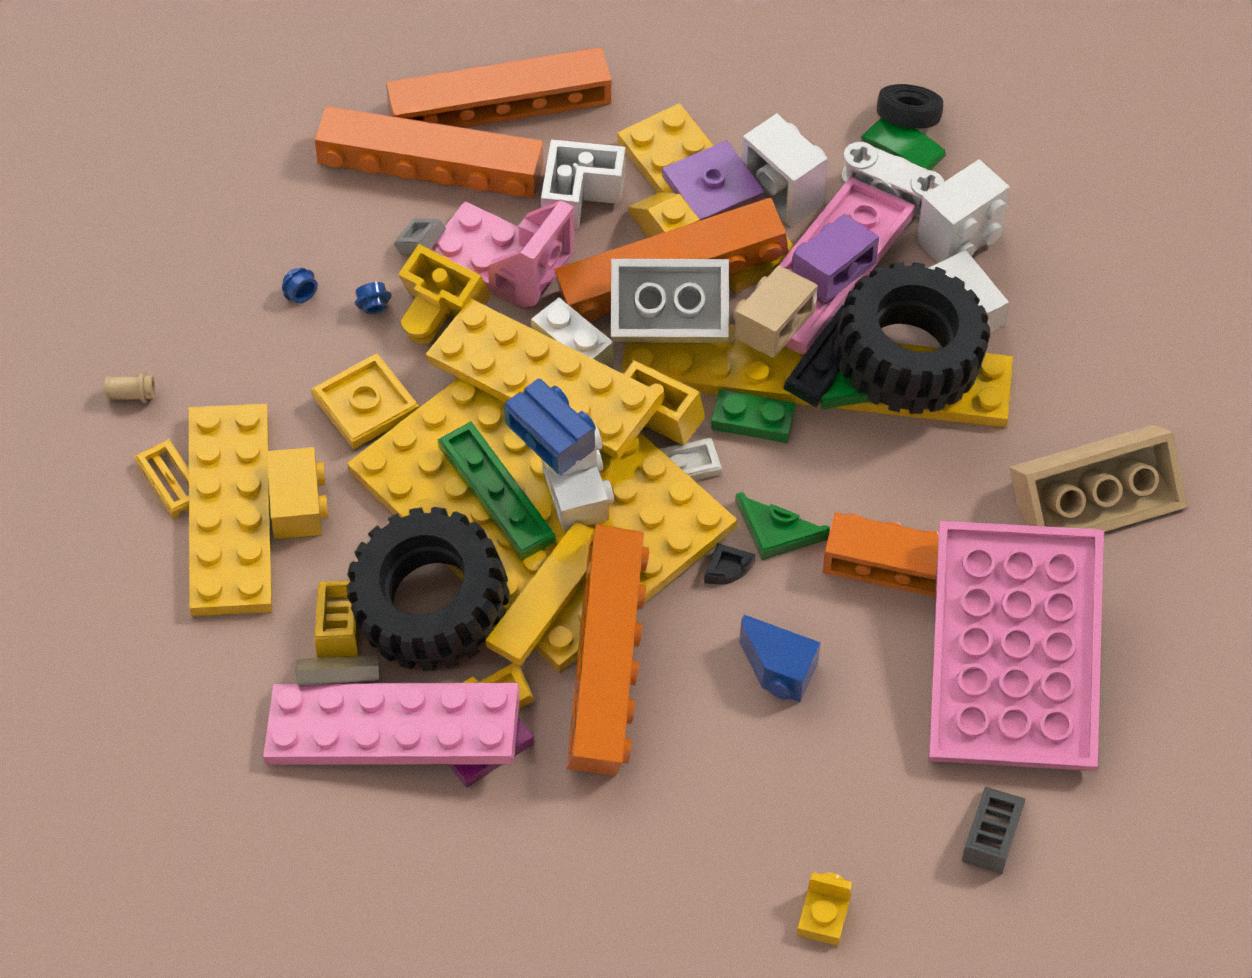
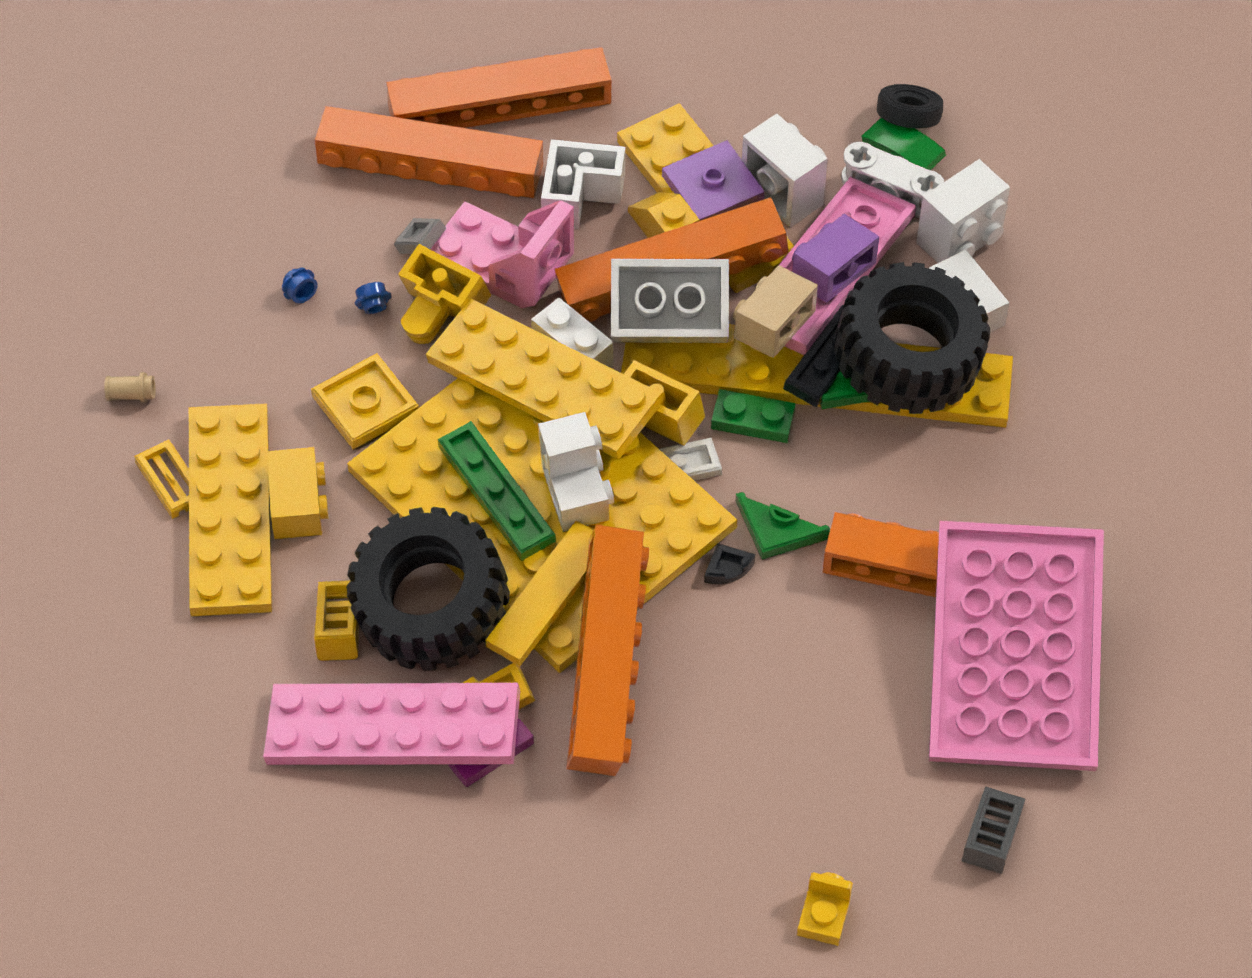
dark tan tile [295,655,380,686] -> none
blue brick [504,378,596,475] -> none
blue slope [739,615,821,702] -> none
tan slope [1009,425,1188,532] -> none

